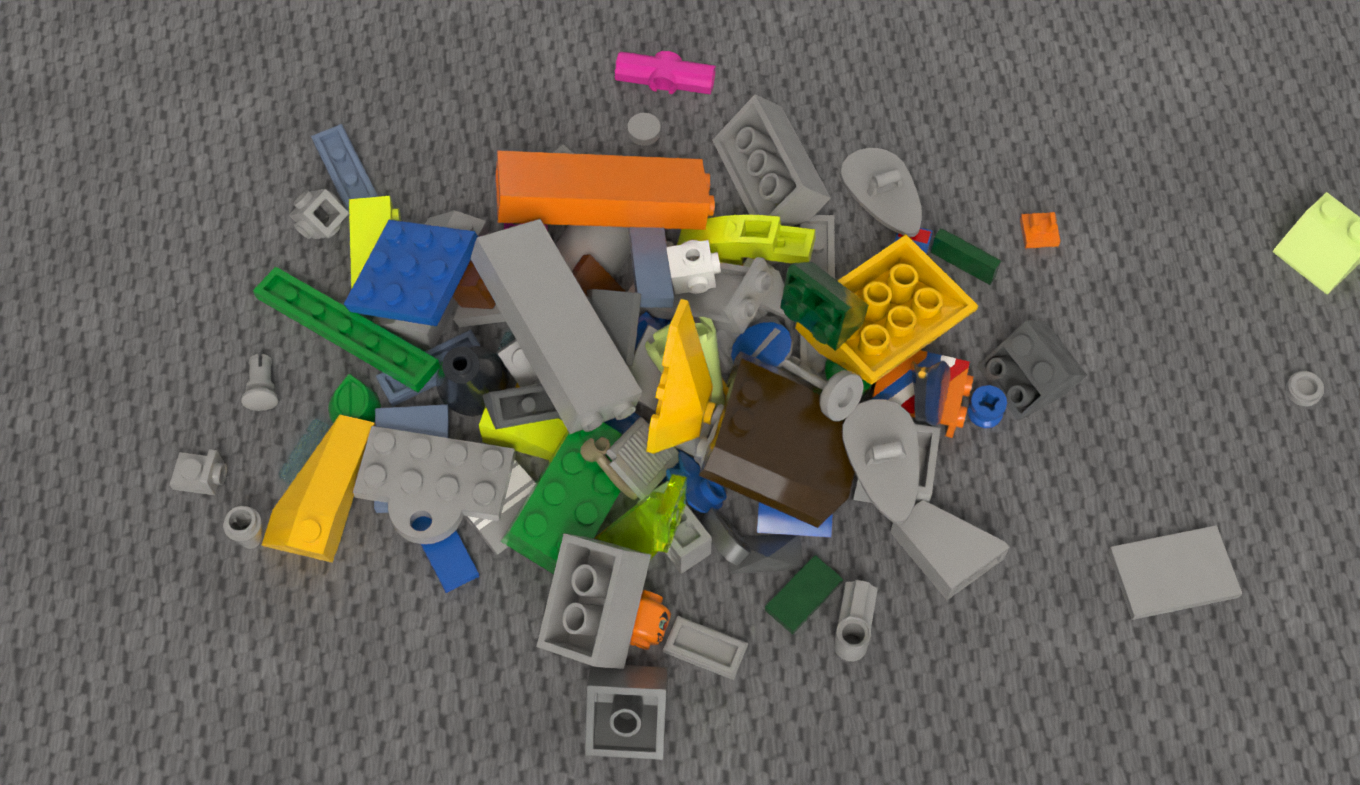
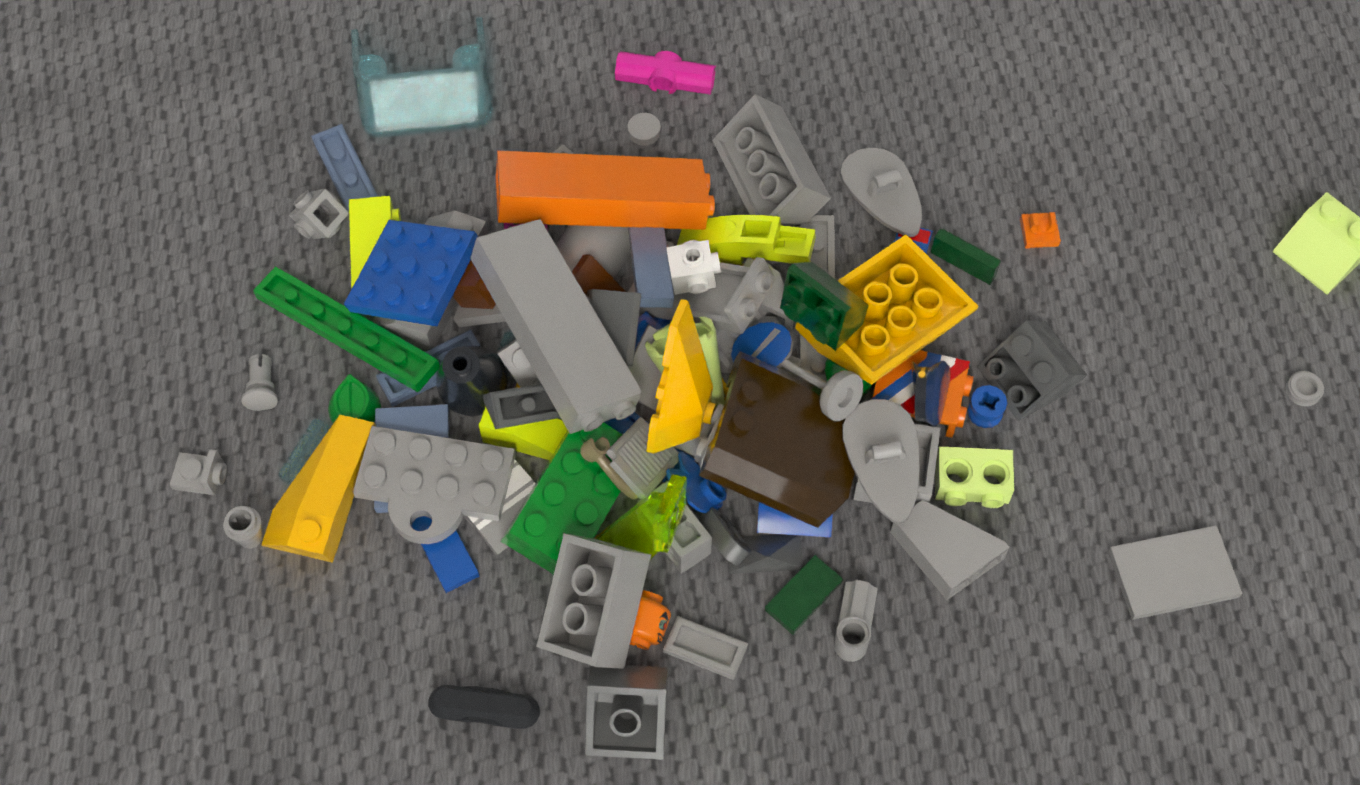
none -> clear light blue windscreen [351,17,493,138]
none -> black piece [428,685,540,729]
none -> yellowish green brick [935,446,1014,508]

